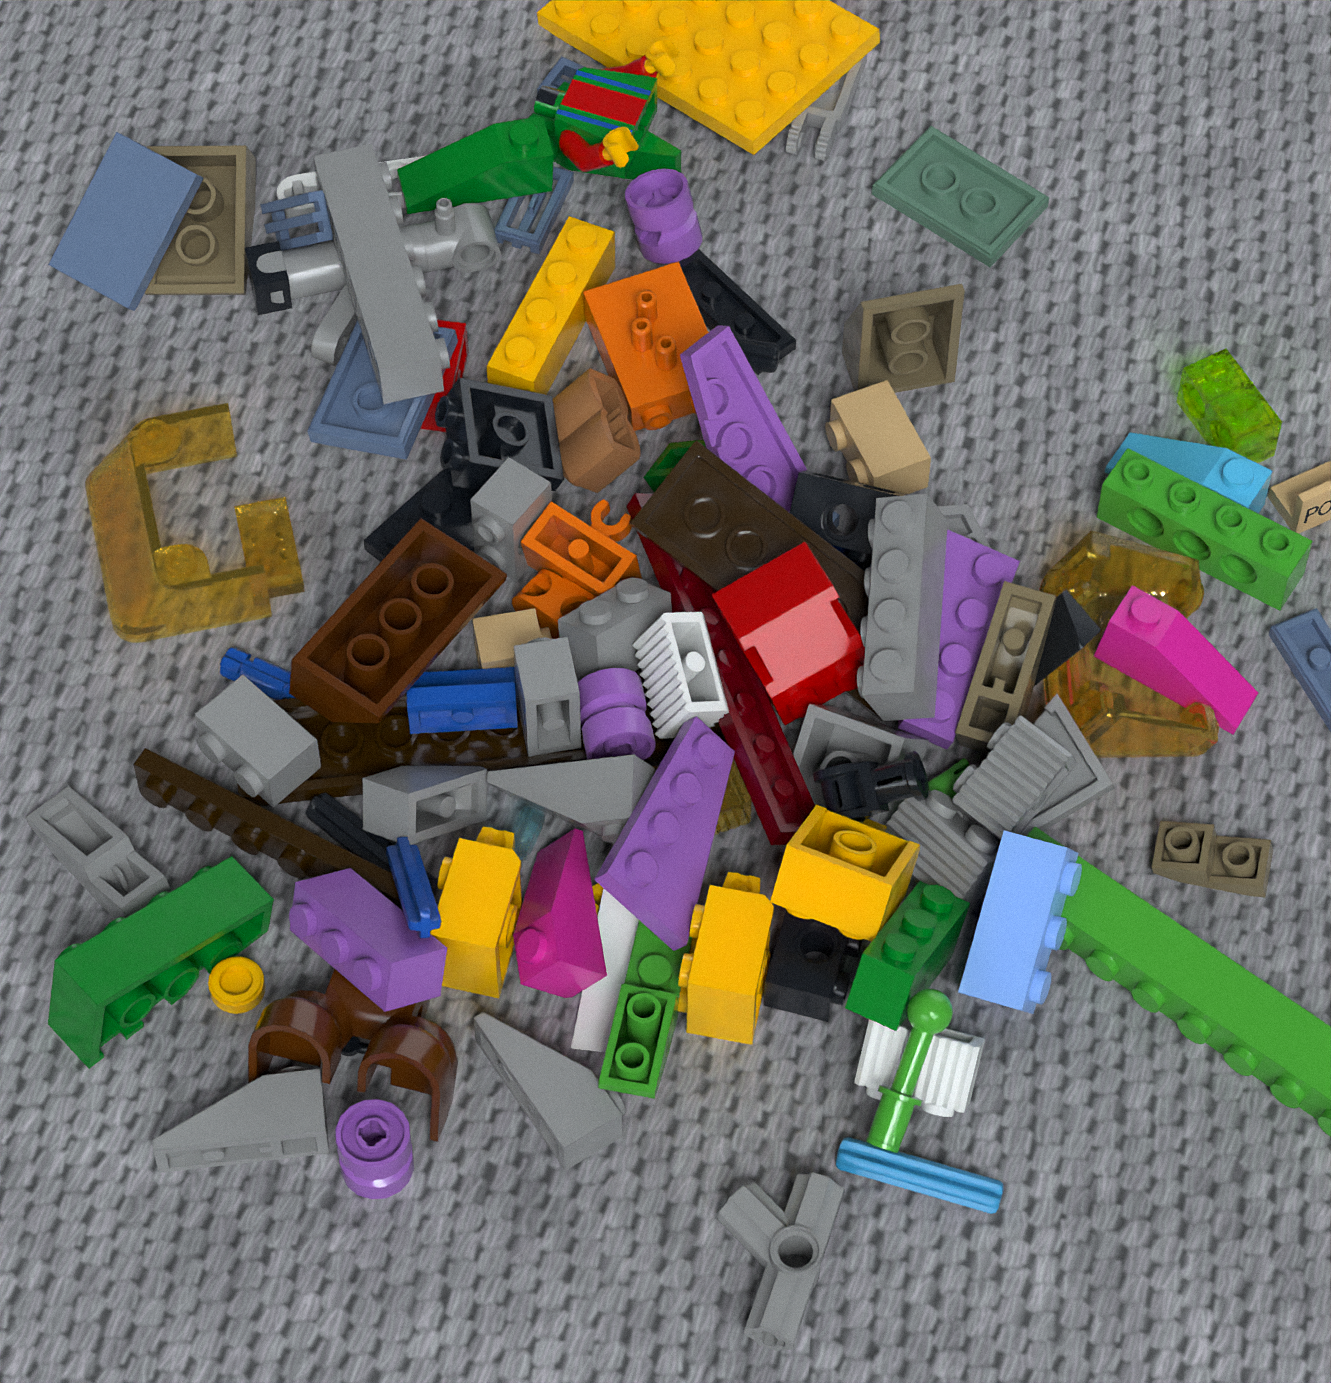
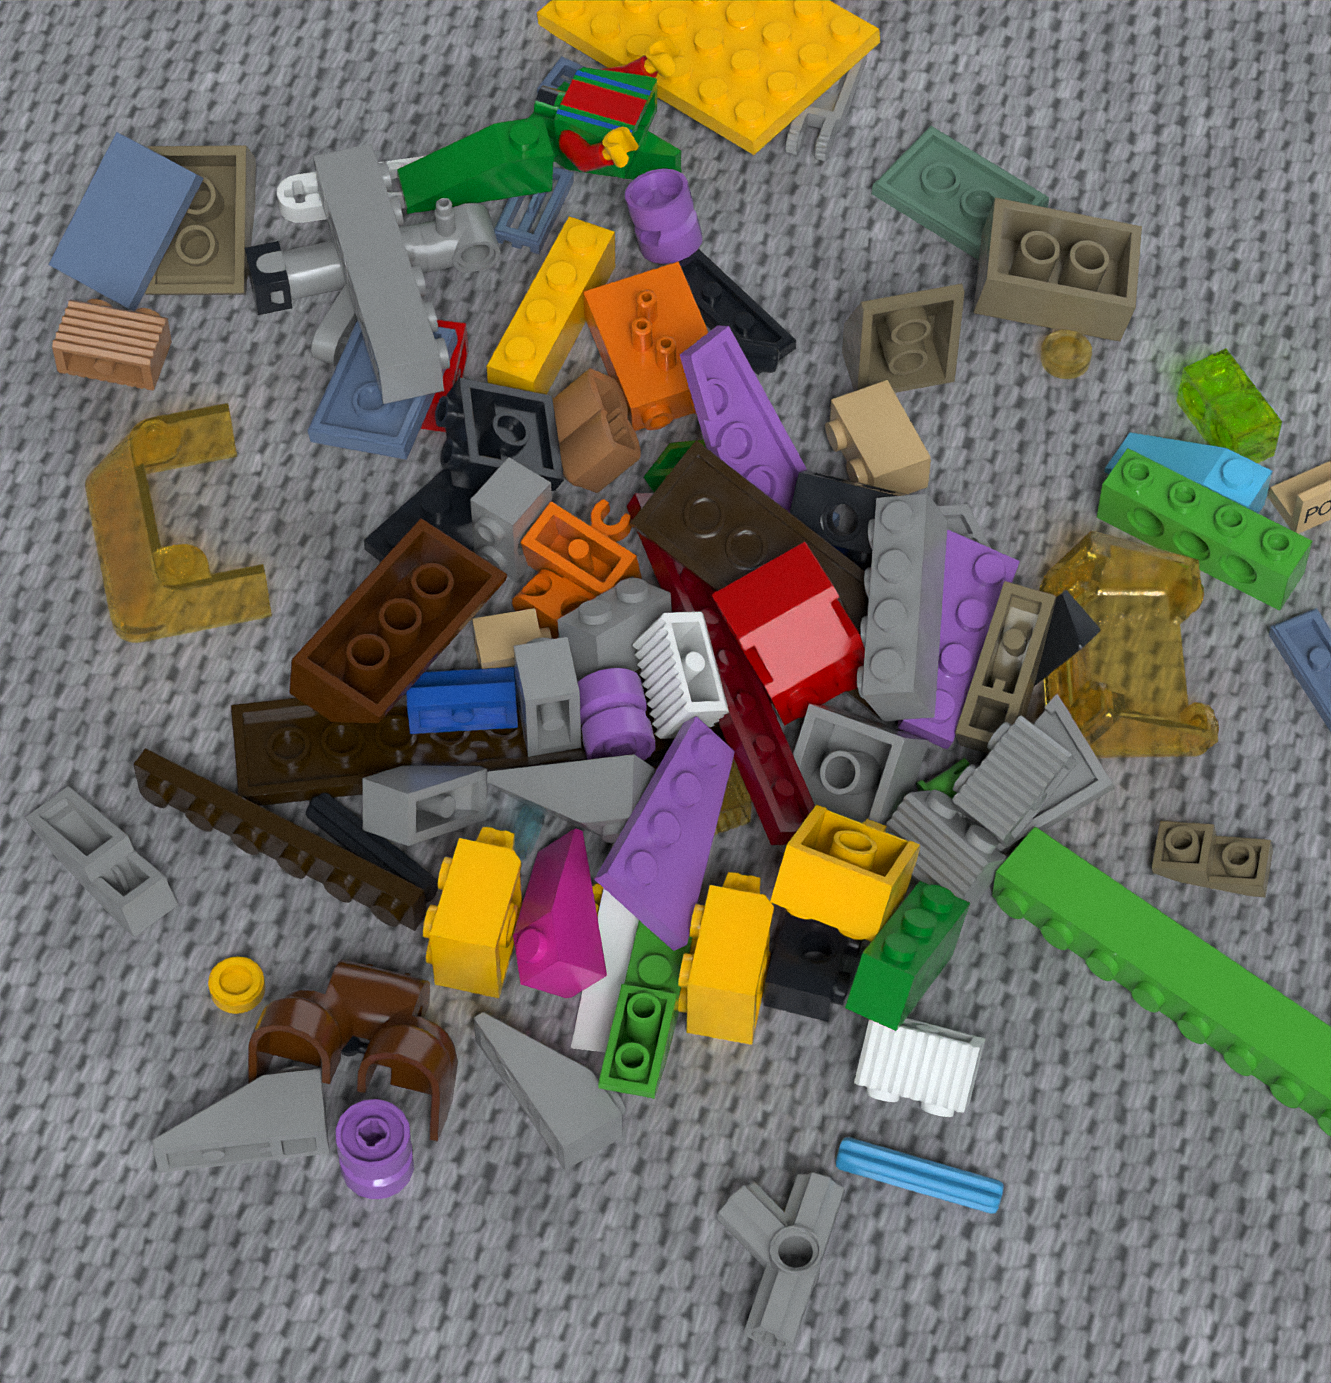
green wedge [48,856,274,1069] -> none
light grey brick [195,675,321,807] -> none
blue axle [220,647,295,700] -> none
clear yellow plate [234,497,305,601] -> none
sand blue tile [260,190,333,251] -> none
medium lavender brick [289,868,447,1012] -> none
blue axle [386,837,442,938] -> none
black connector [813,751,929,822] -> none
bright green pin [866,989,953,1153] -> none
light blue brick [958,830,1082,1014] -> none
dark pink slope [1094,585,1258,735] -> none
none -> medium nougat brick [52,299,172,391]
none -> dark tan brick [973,198,1142,342]
none -> clear yellow tile [1041,330,1092,379]

